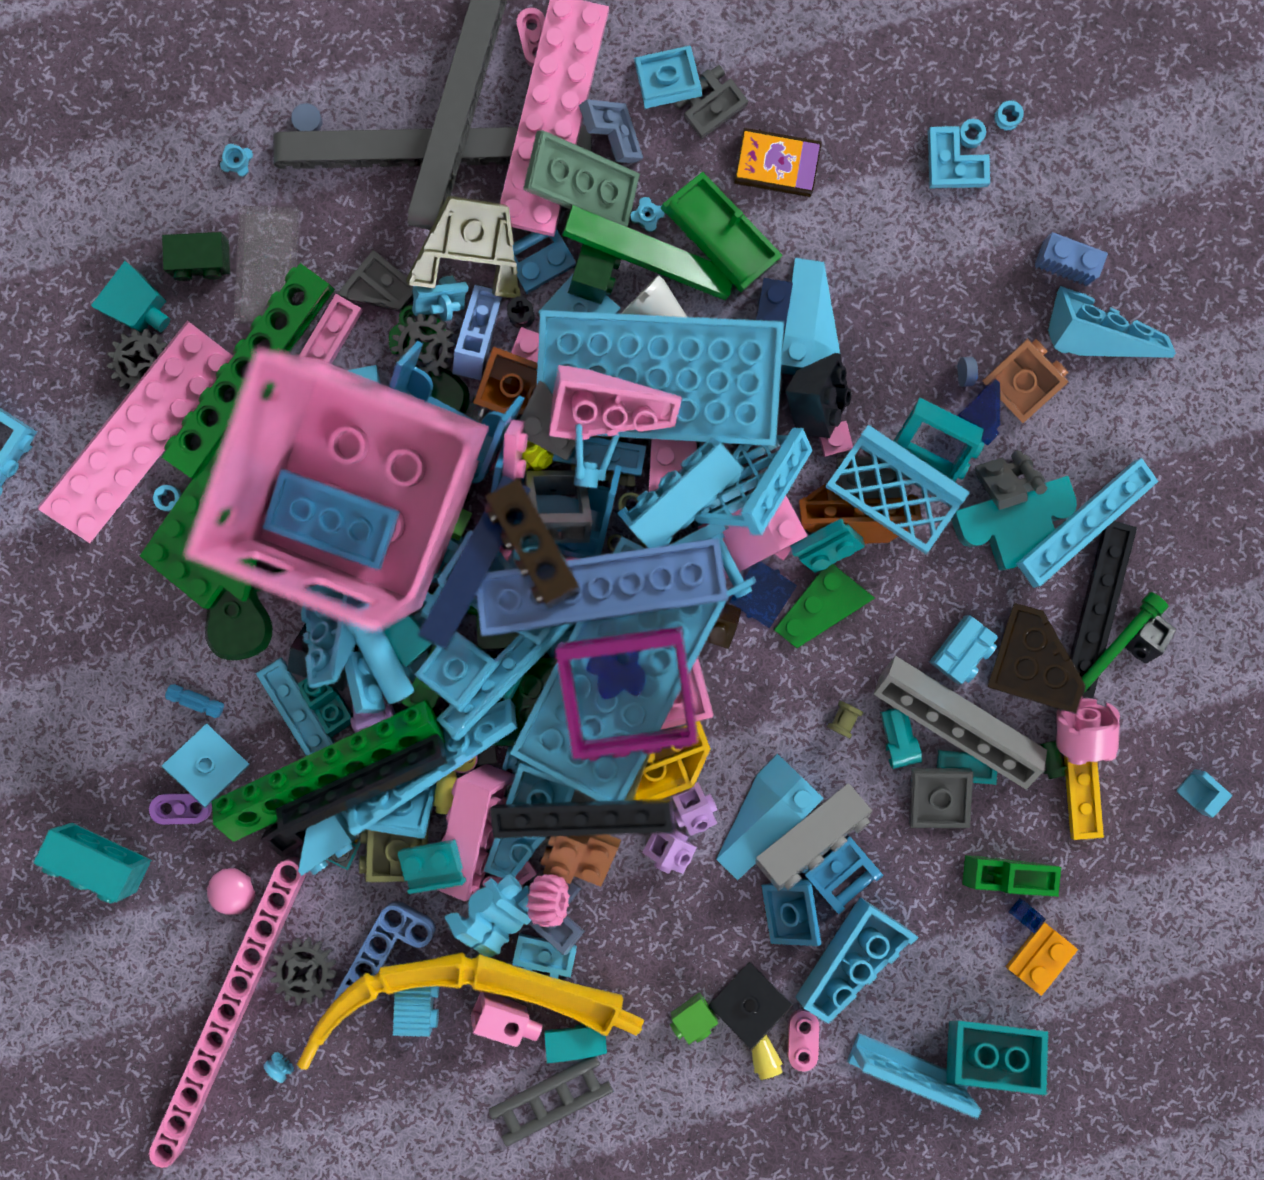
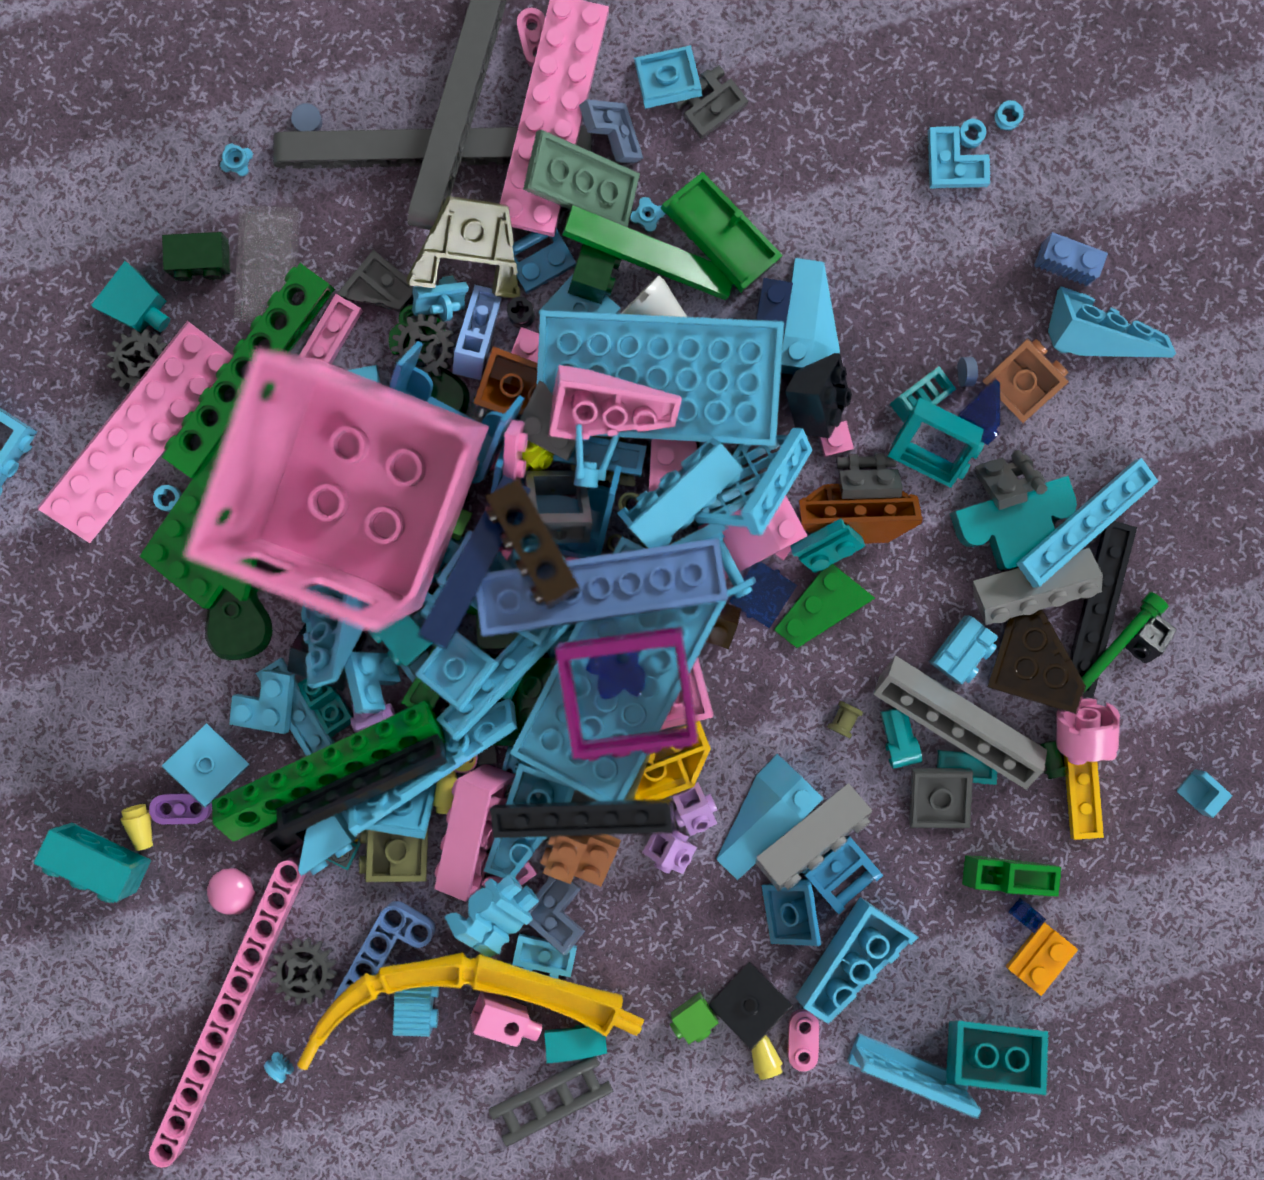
dark azure axle [165,684,224,718] -> none
dark azure plate [263,470,400,570] -> none
medium azure piece [346,602,414,704] -> none
teal plate [397,839,467,894] -> none
bright pink gear [526,875,570,927] -> none
piece [734,128,822,198] -> none
medium azure fence [826,425,970,554] -> none
none -> light yellow cone [120,804,153,851]
none -> medium azure plate [229,669,295,734]
none -> teal slope [890,366,956,423]
none -> light grey brick [973,548,1103,625]

